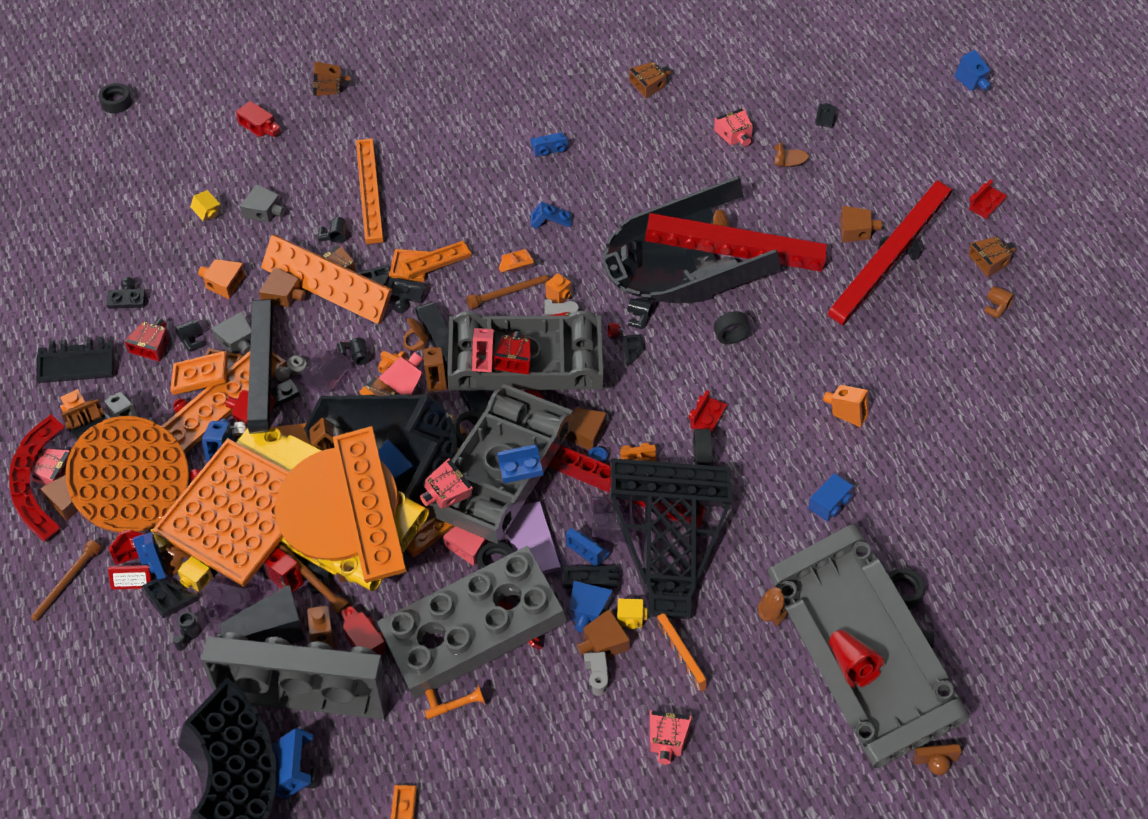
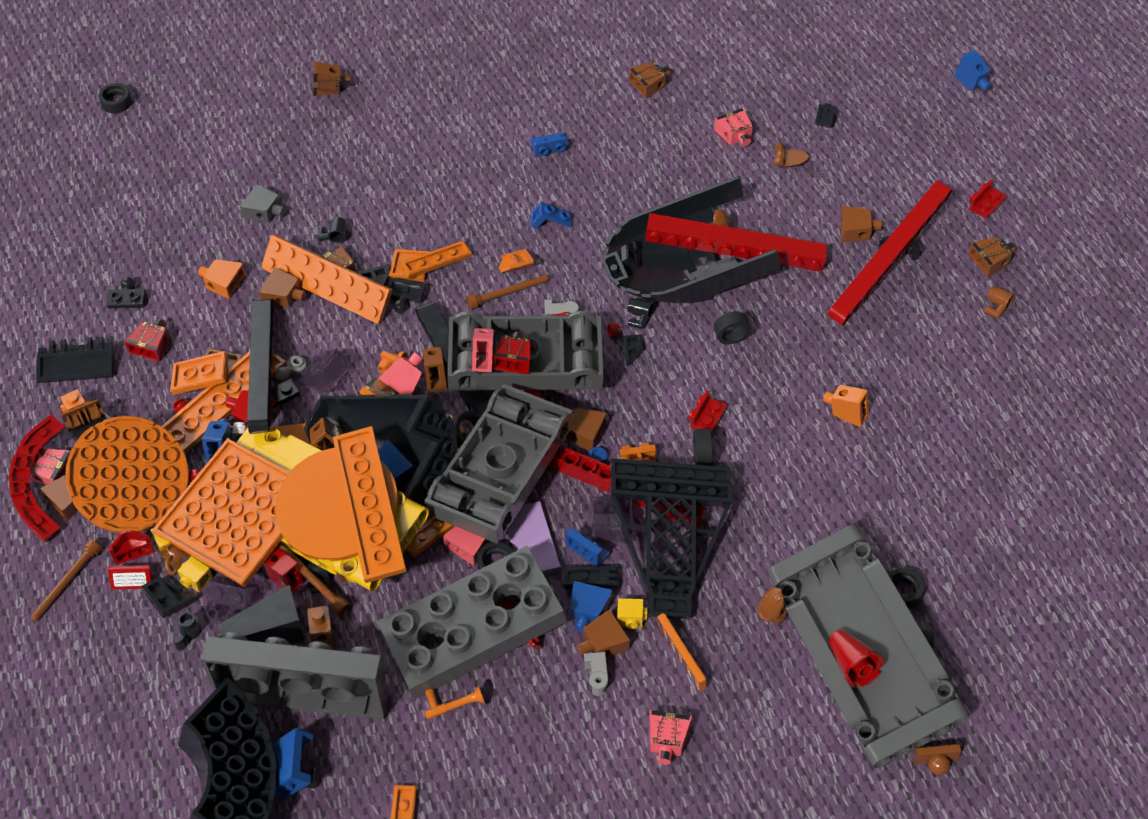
torso [104,392,138,418] -> none
blue bracket [133,532,166,580] -> none
black piece [175,319,204,352] -> none
yellow brick [190,190,220,221] -> none
torso [211,312,251,354] -> none
red hinge [235,101,281,137] -> none
black piece [337,337,369,365] -> none
red hinge [341,606,386,655] -> none
orange plate [356,138,383,244] -> none
dark orange piece [403,318,429,351] -> none
coral torso [420,458,473,509] -> none
blue bracket [497,444,543,484] -> none
orange brick [545,273,572,303] -> none
blue brick [808,473,853,522] -> none

